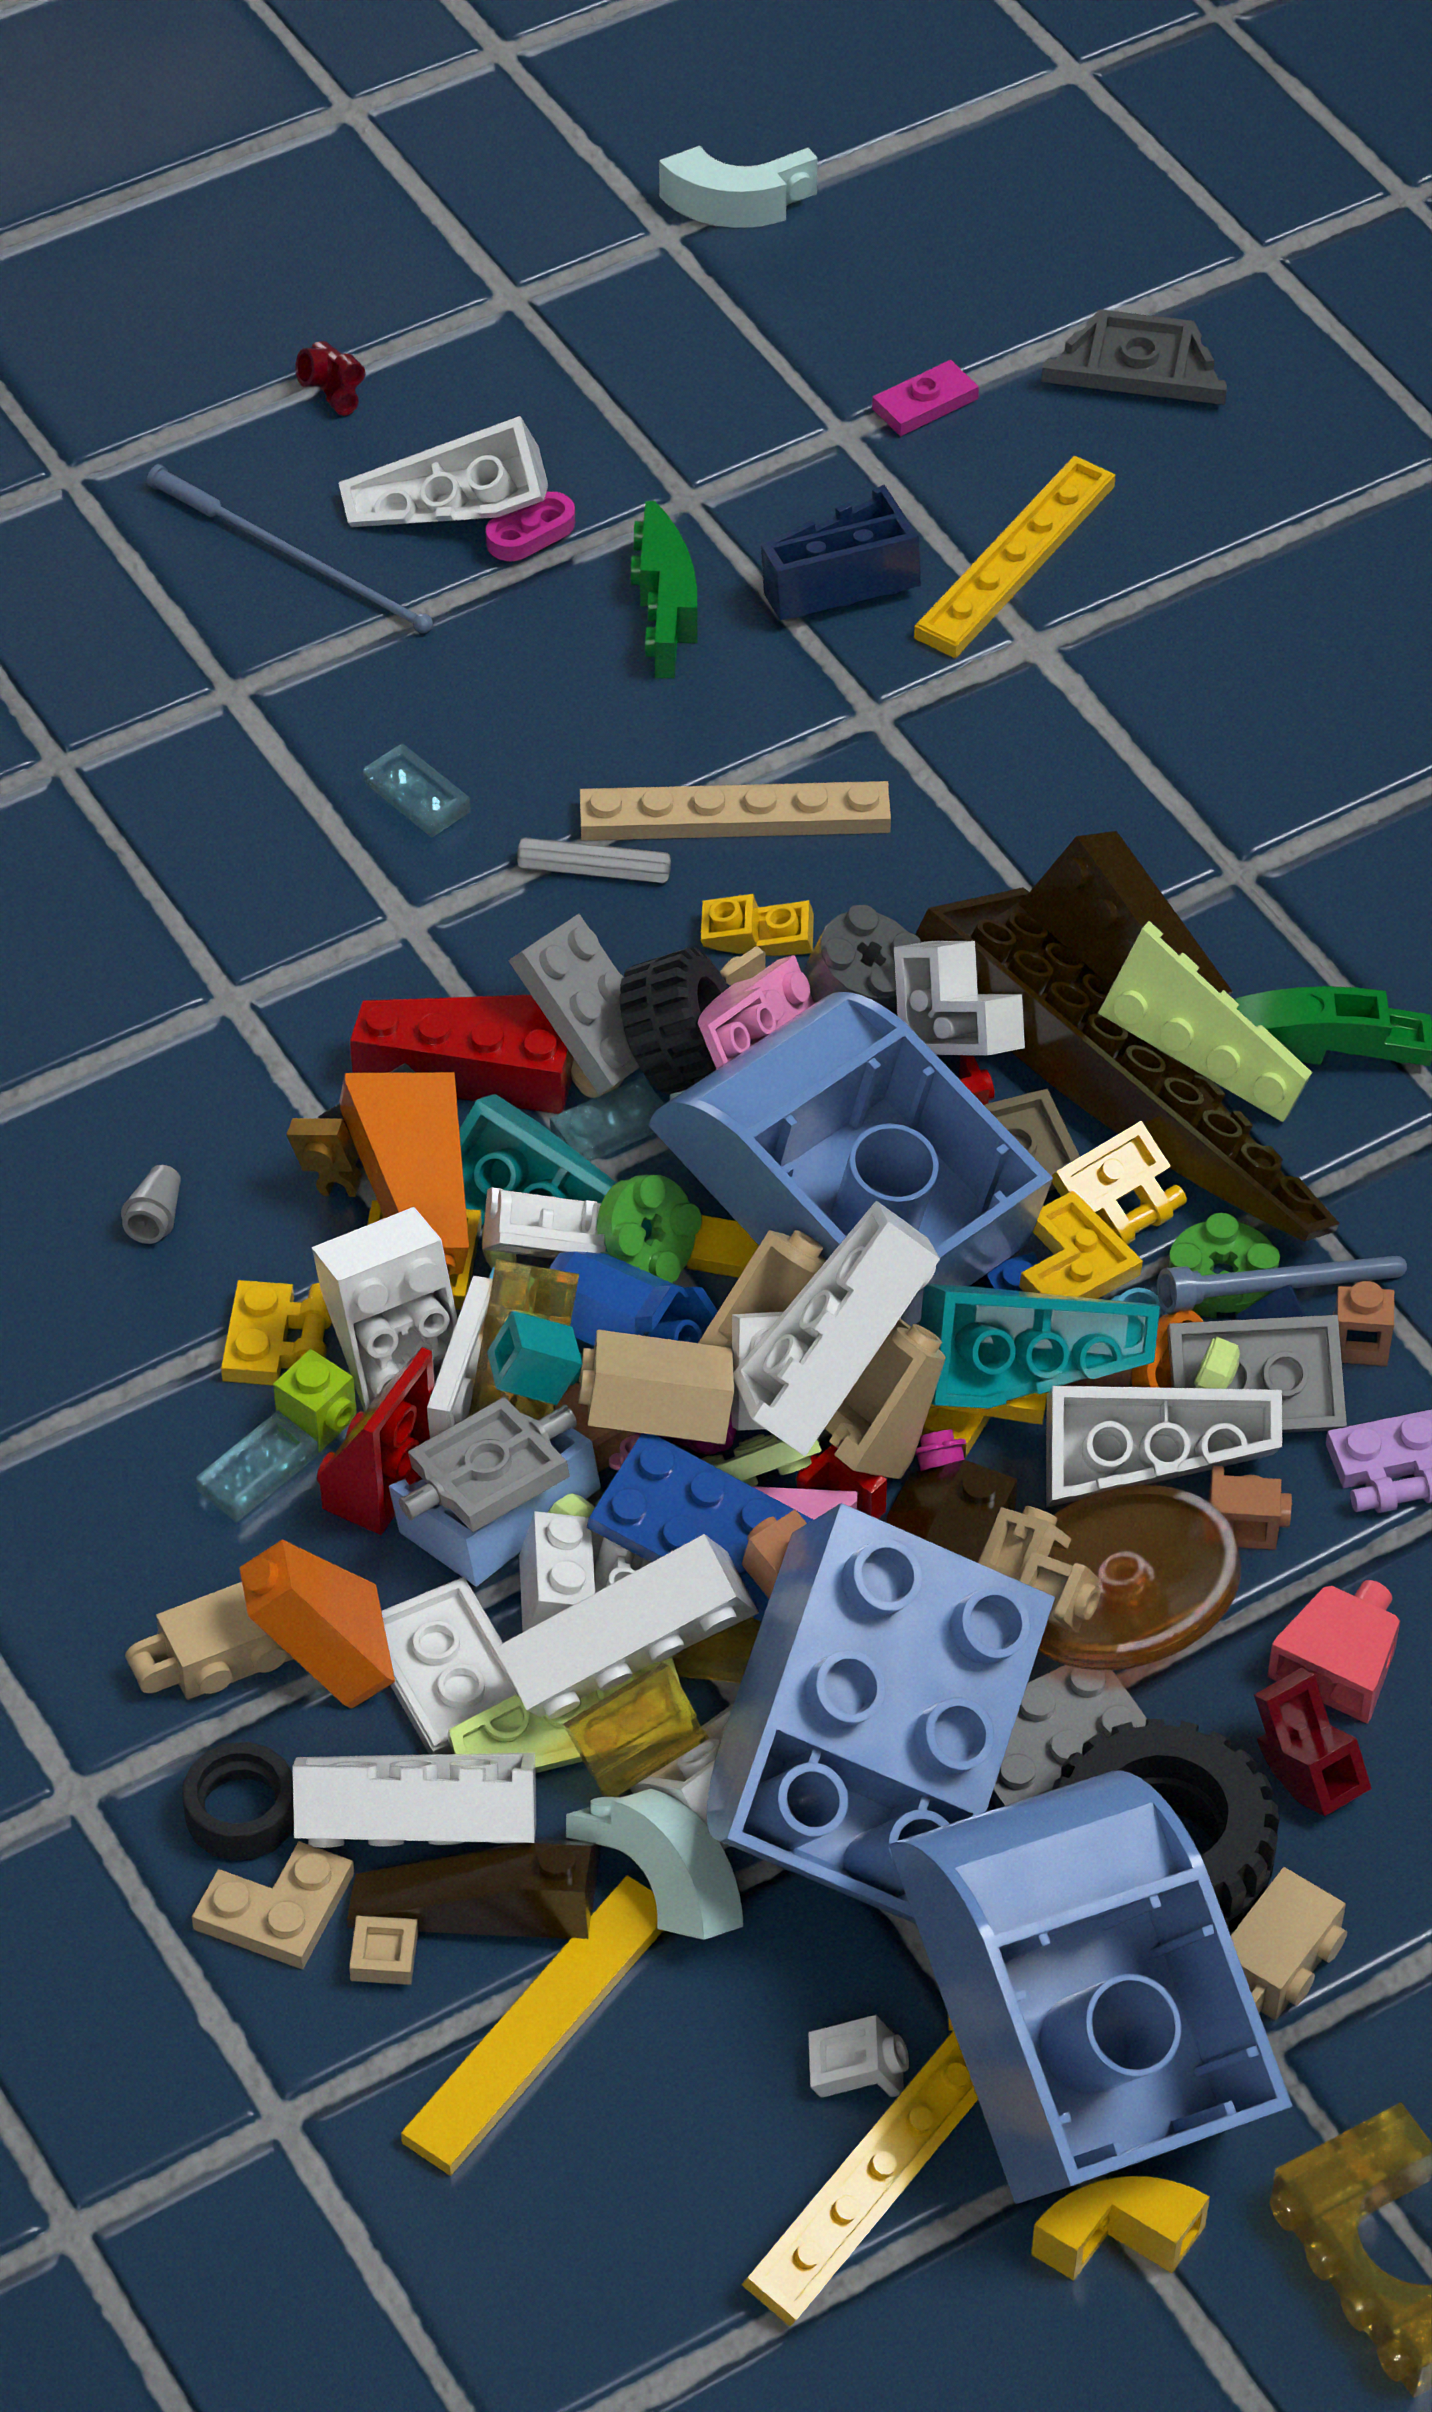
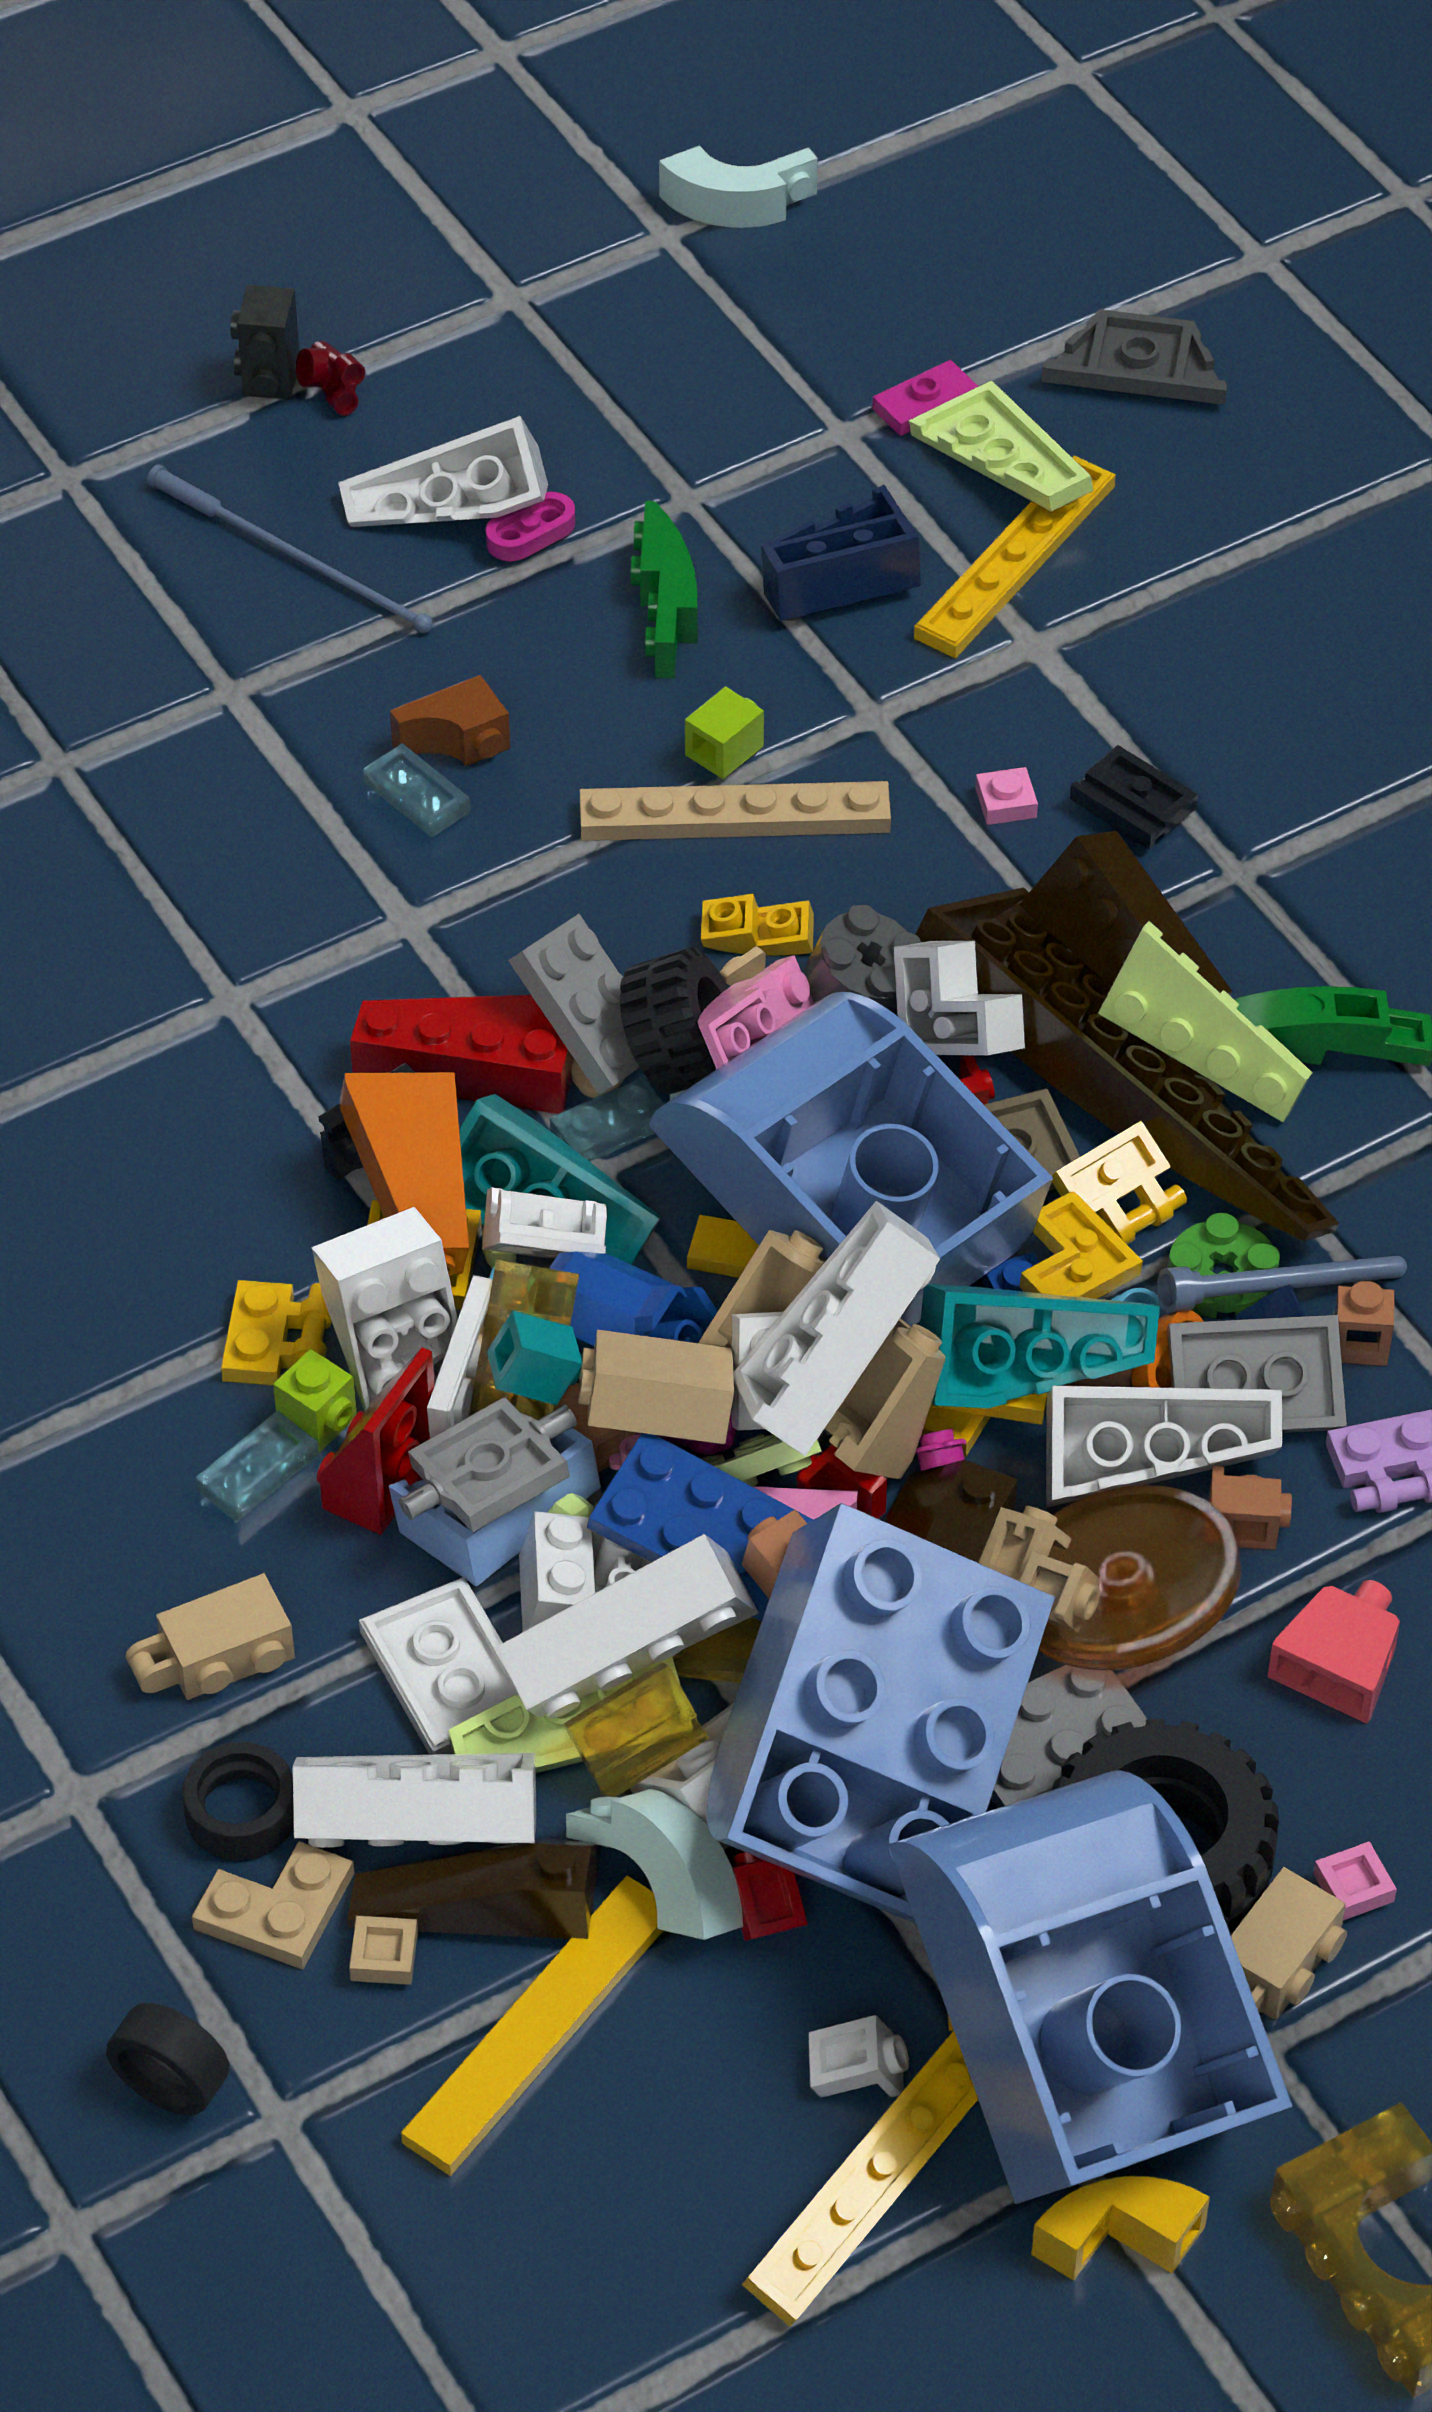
light grey cone [121,1165,181,1244] -> none
orange slope [239,1539,395,1709] -> none
pearl gold plate [286,1118,362,1197] -> none
light grey axle [517,838,671,883] -> none
bright green plate [597,1175,702,1283] -> none
yellowish green tile [1194,1337,1240,1389] -> none
dark red brick [1254,1668,1372,1816] -> none
none -> black tyre [106,2003,230,2116]
none -> pearl dark grey brick [230,285,300,400]
none -> dark orange arch [390,675,510,766]
none -> lime brick [685,686,764,779]
none -> red bracket [732,1852,808,1941]
none -> yellowish green wing [909,381,1093,511]
none -> bright pink plate [975,767,1038,825]
none -> black plate [1070,745,1198,849]
none -> bright pink plate [1313,1841,1397,1920]

